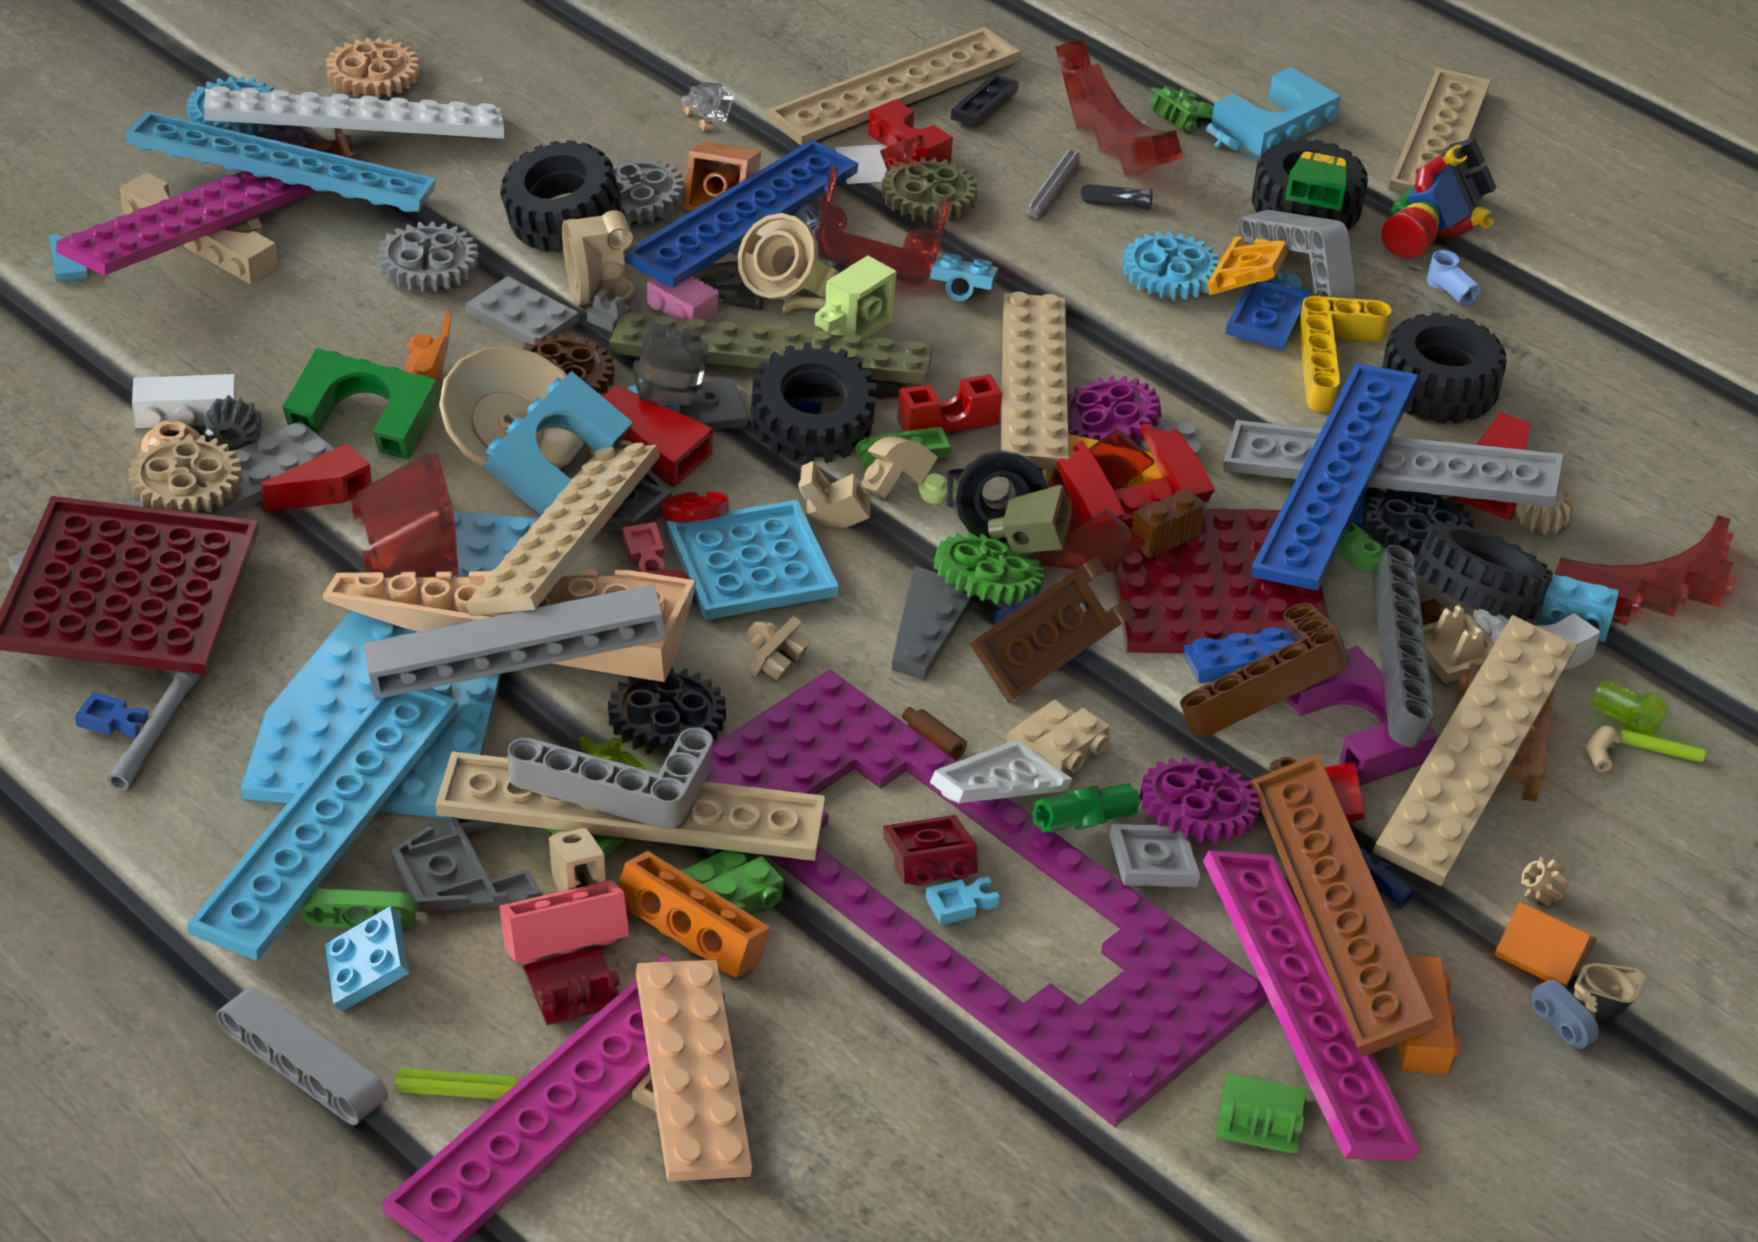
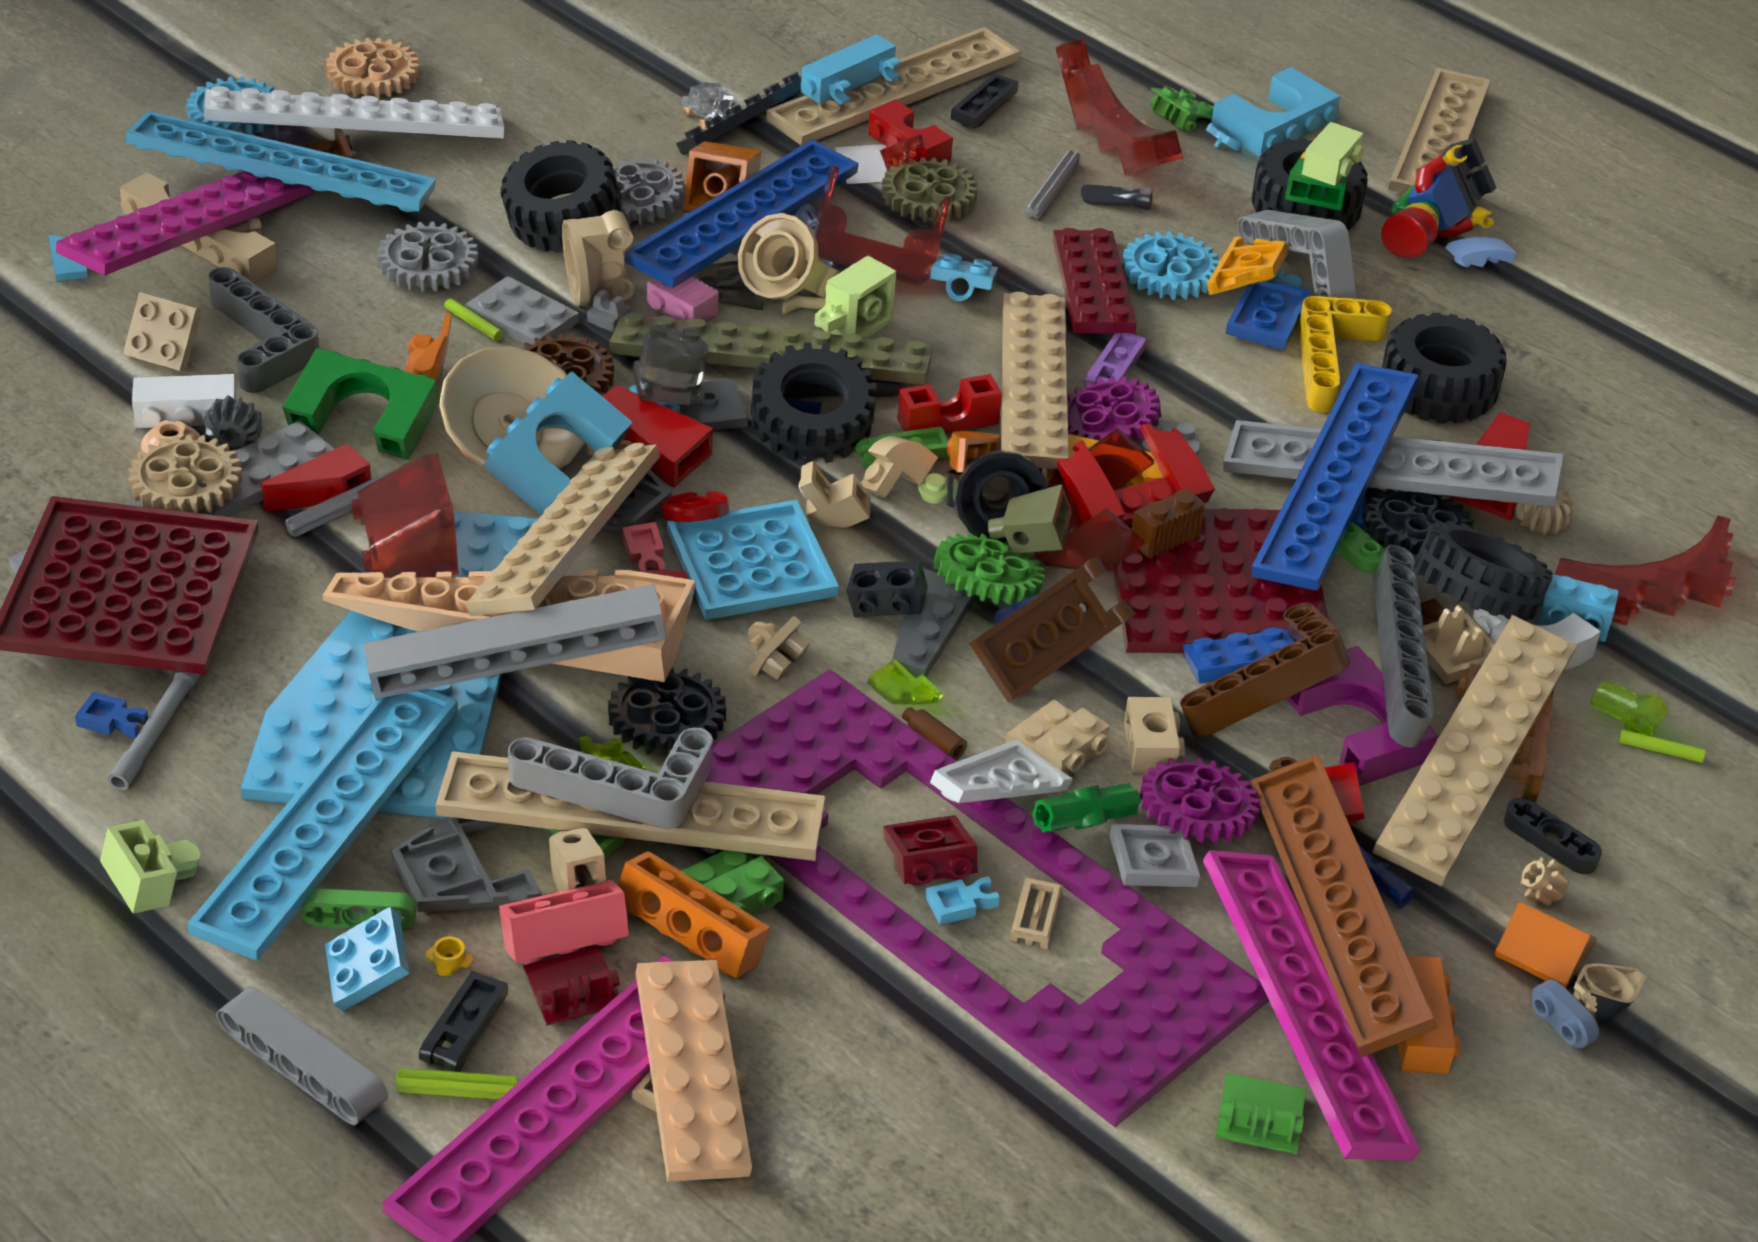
light blue piece [1426,250,1482,307] -> none
tan arm [1586,725,1621,773] -> none
none -> yellowish green brick [100,820,201,914]
none -> tan plate [123,292,202,372]
none -> dark grey beam [208,267,319,393]
none -> light grey axle [285,469,404,537]
none -> black plate [419,971,508,1072]
none -> yellow plate [426,936,473,977]
none -> lime piece [444,298,503,342]
none -> black plate [676,72,801,153]
none -> medium azure brick [801,34,901,105]
none -> black brick [846,560,928,617]
none -> clear neon green slope [867,659,943,705]
none -> orange slope [947,431,1001,472]
none -> tan tile [1010,877,1063,949]
none -> dark red plate [1053,228,1137,334]
none -> medium lavender plate [1085,333,1147,388]
none -> tan brick [1124,697,1184,774]
none -> yellowish green brick [1302,122,1364,186]
none -> light blue slope [1446,237,1517,267]
none -> black beam [1504,798,1602,874]

